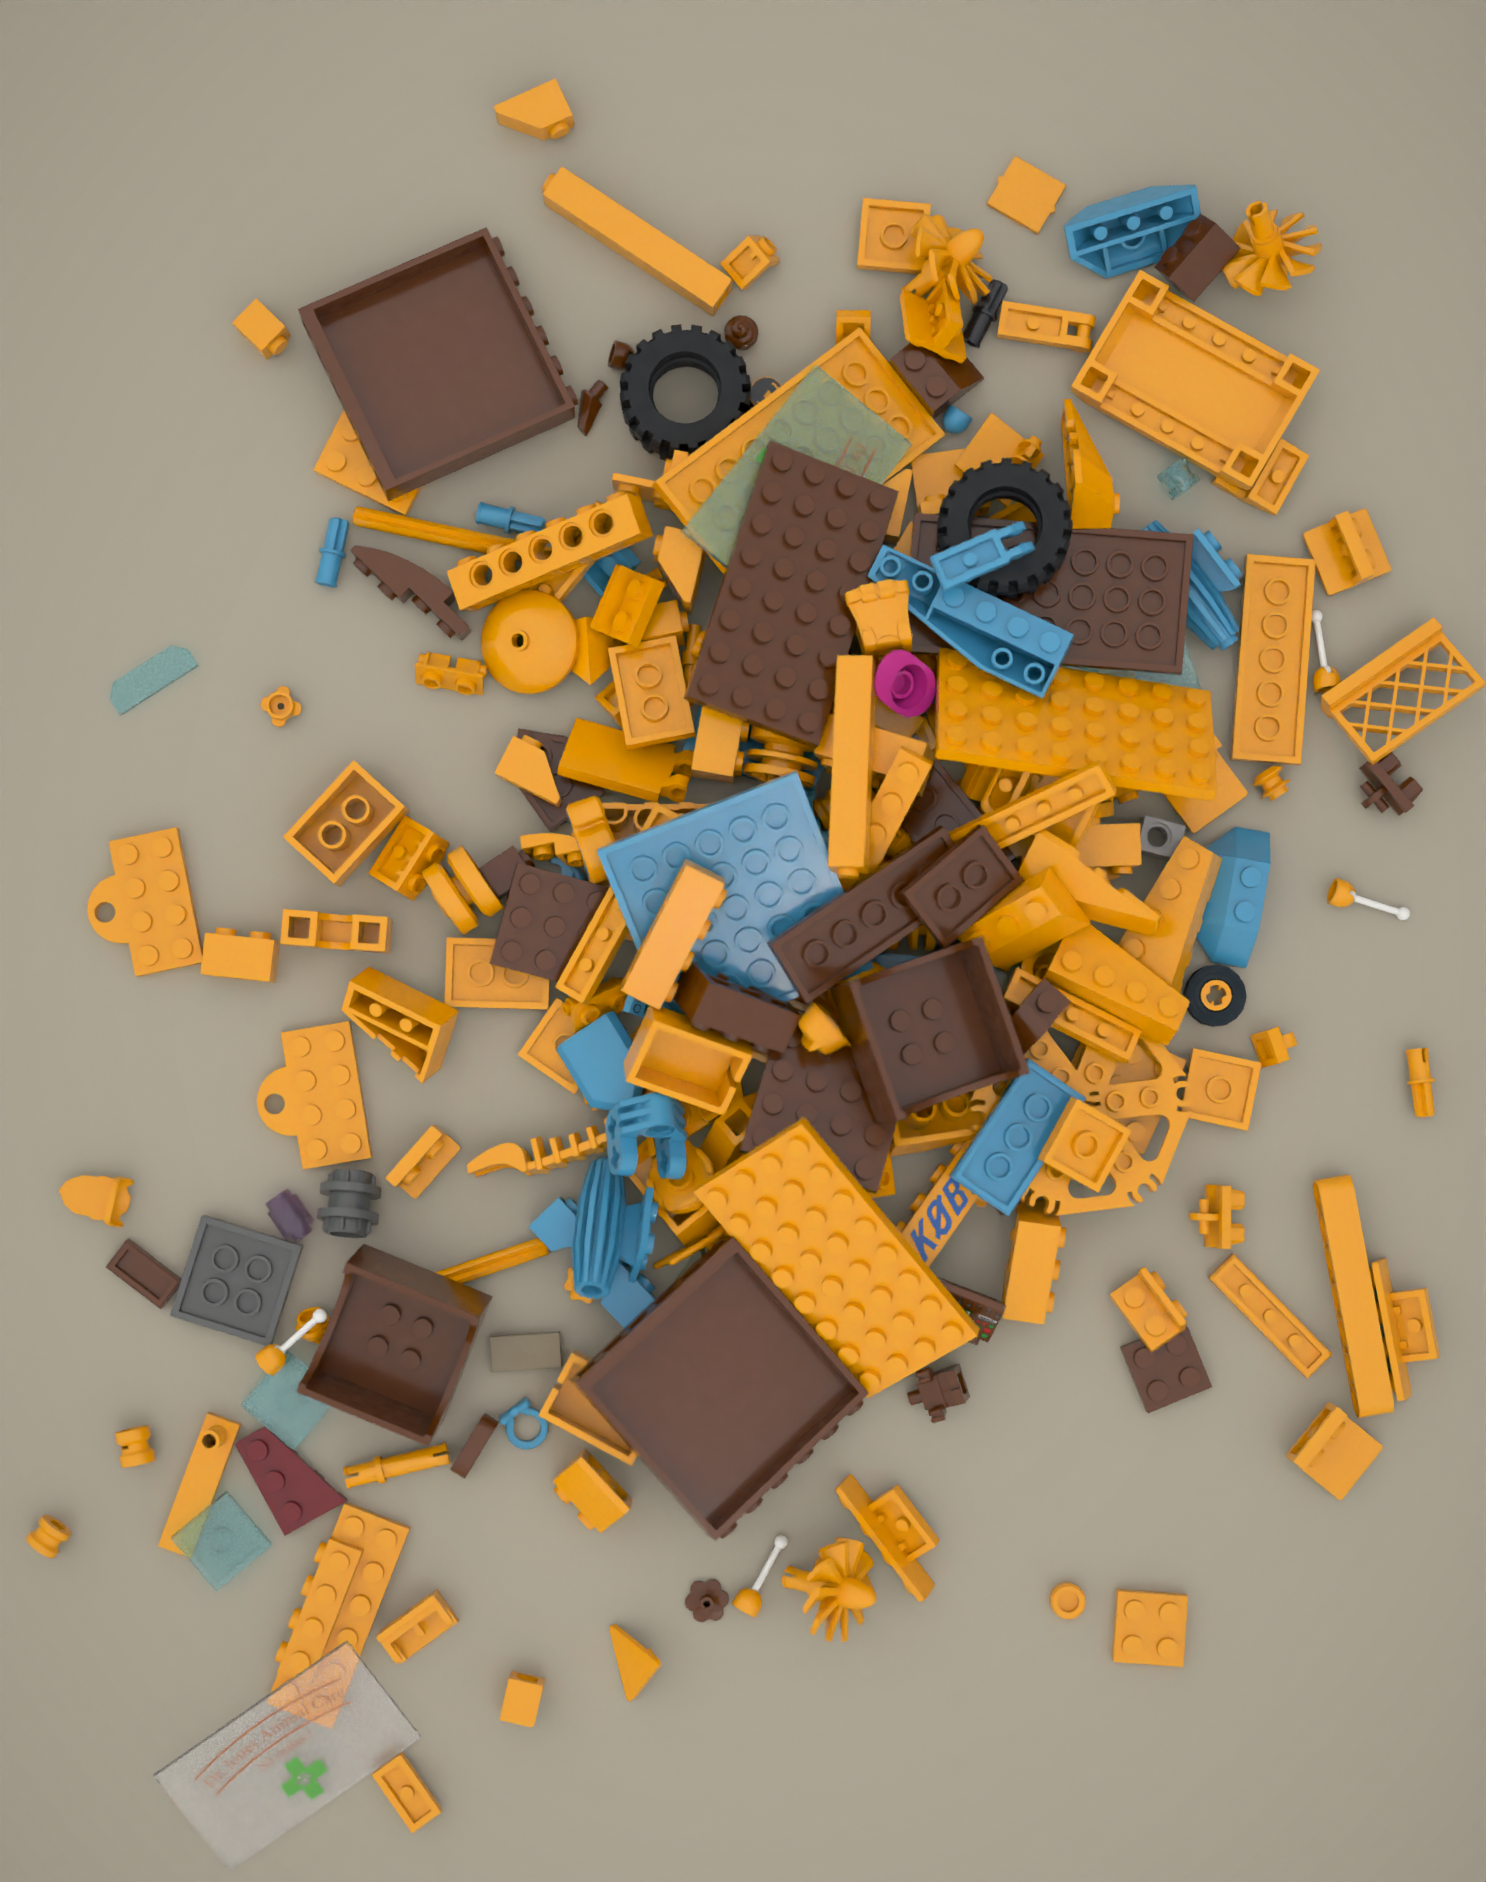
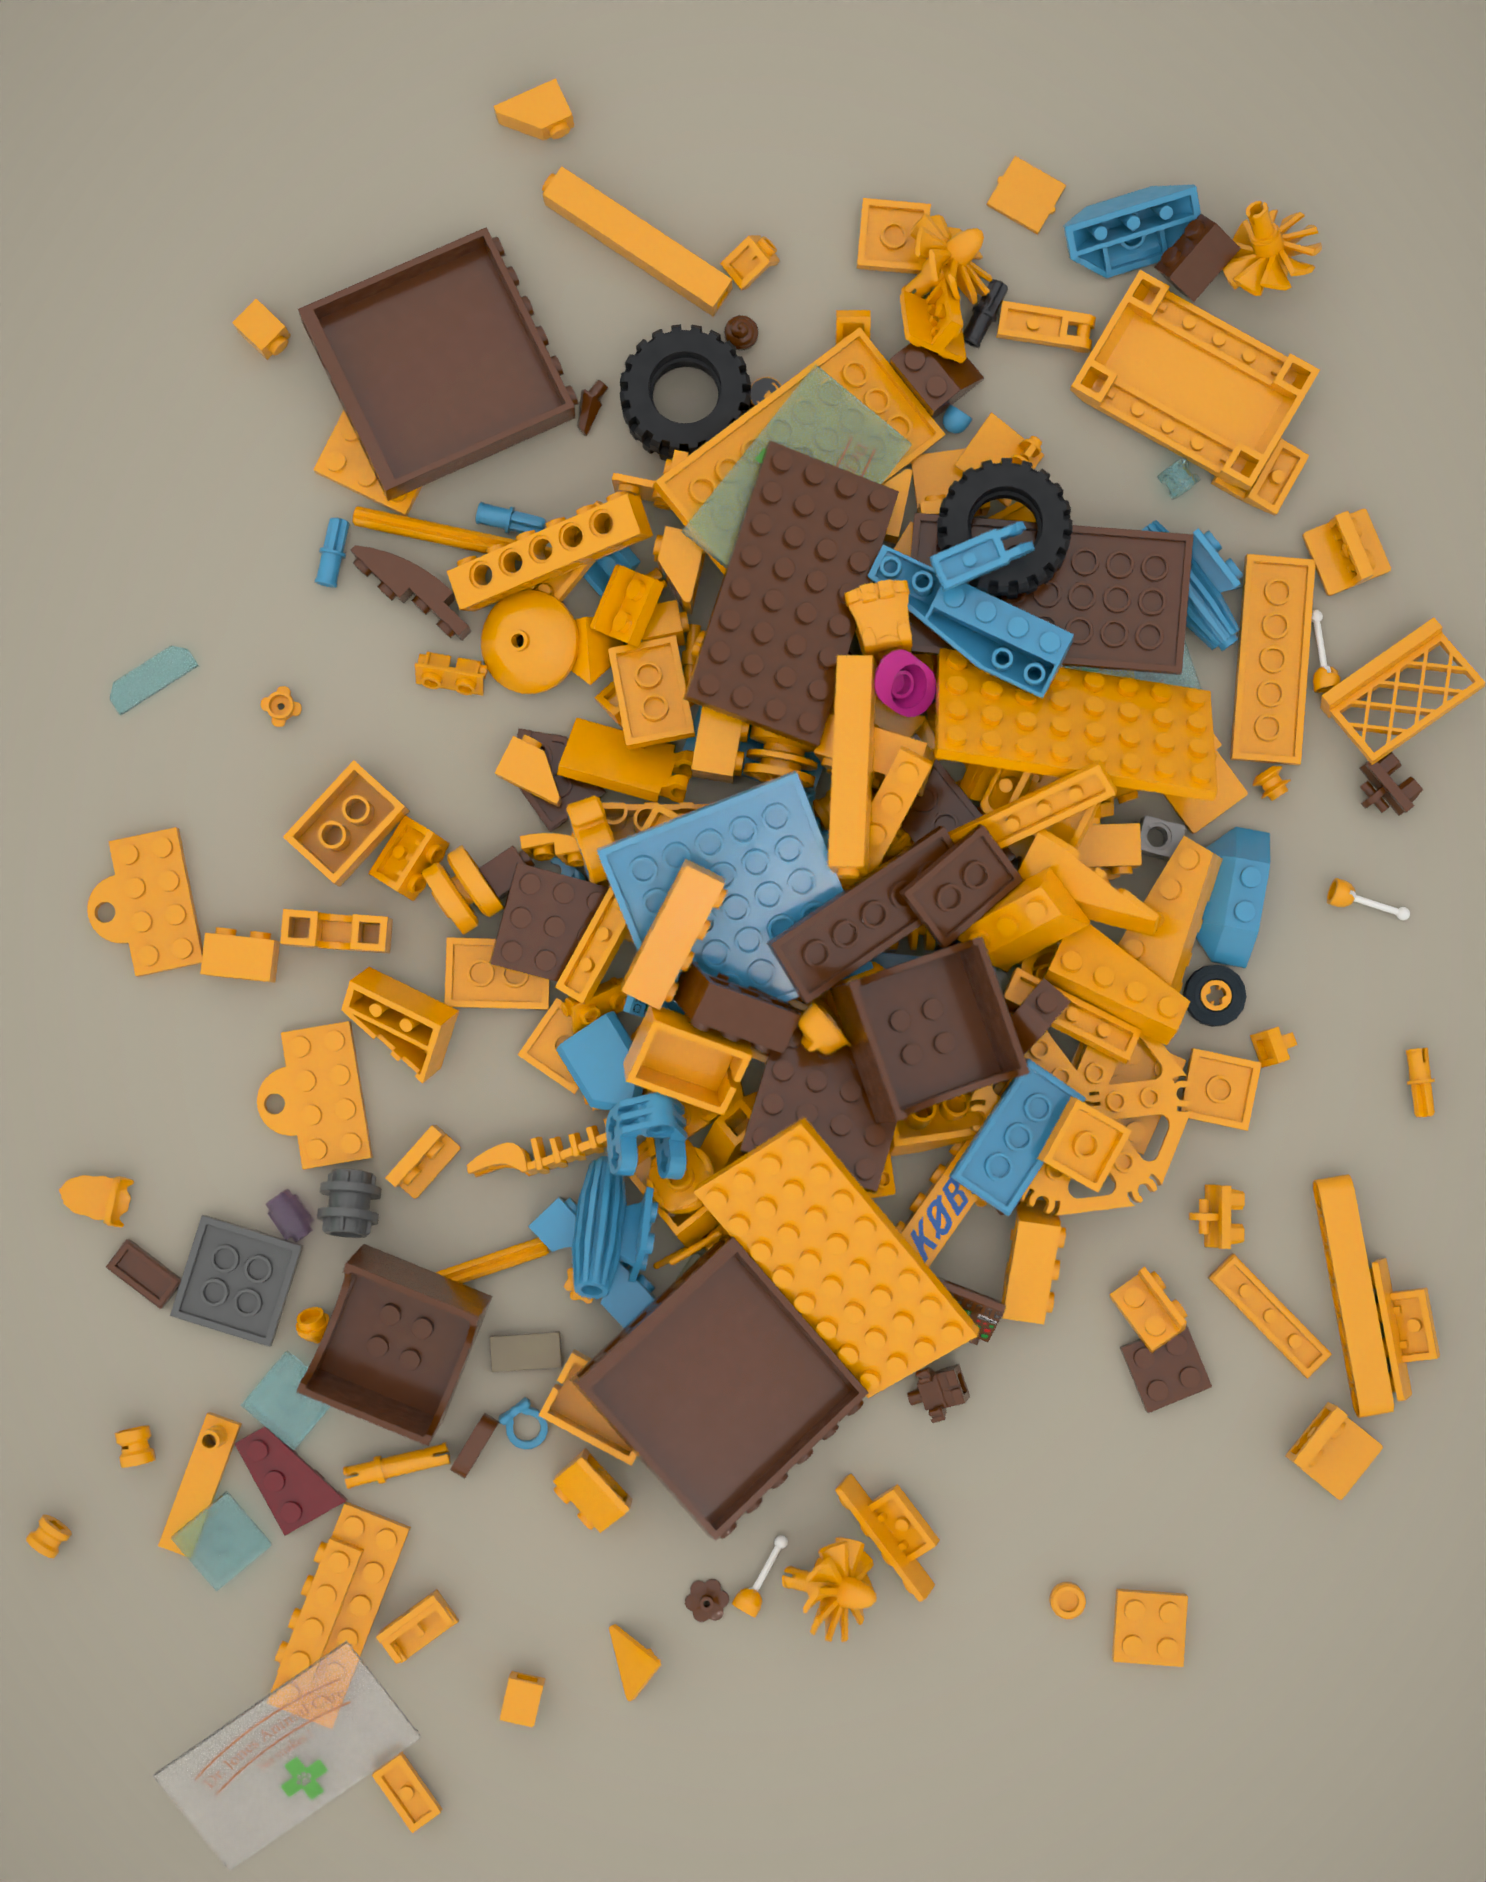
hinge [255,1309,327,1376] -> none
reddish brown hinge [608,340,635,370] -> none
light orange wedge [1061,399,1120,529] -> none

